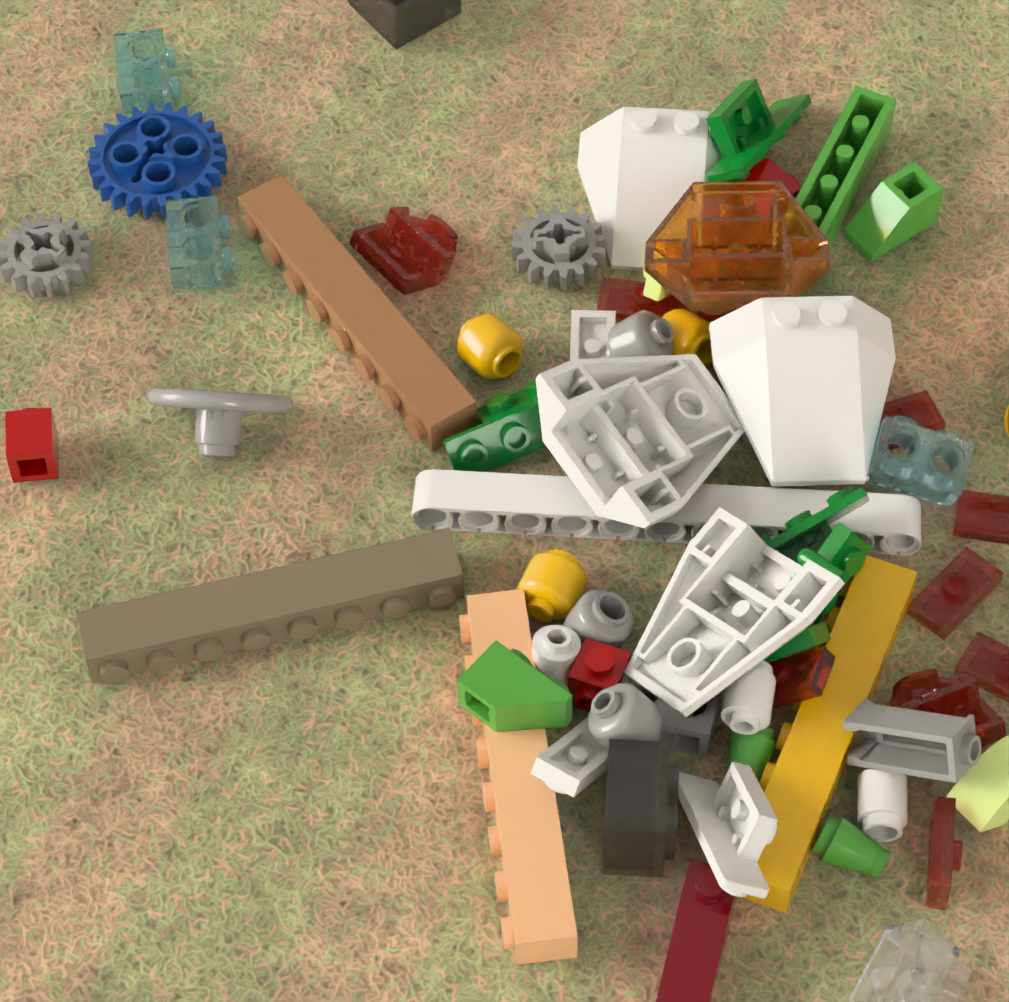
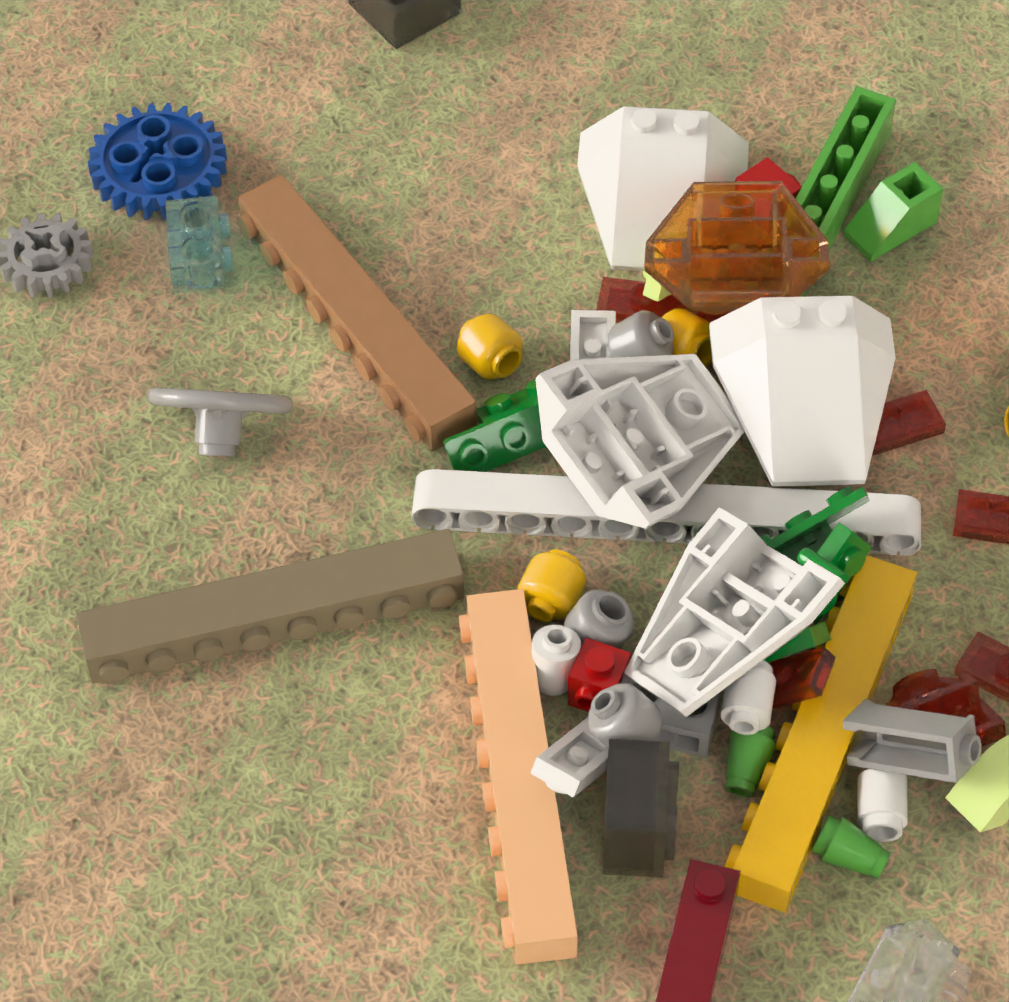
red brick [5,407,59,483] -> none
clear light blue brick [113,28,181,118] -> none
clear red slope [349,207,458,295] -> none
bright green slope [457,640,572,732] -> none
light grey gear [512,205,607,291] -> none
white bracket [670,761,778,899] -> none
green bracket [705,79,812,185] -> none
clear light blue brick [866,416,975,507] -> none
clear red plate [906,546,1004,640] -> none
clear red plate [925,796,963,910] -> none

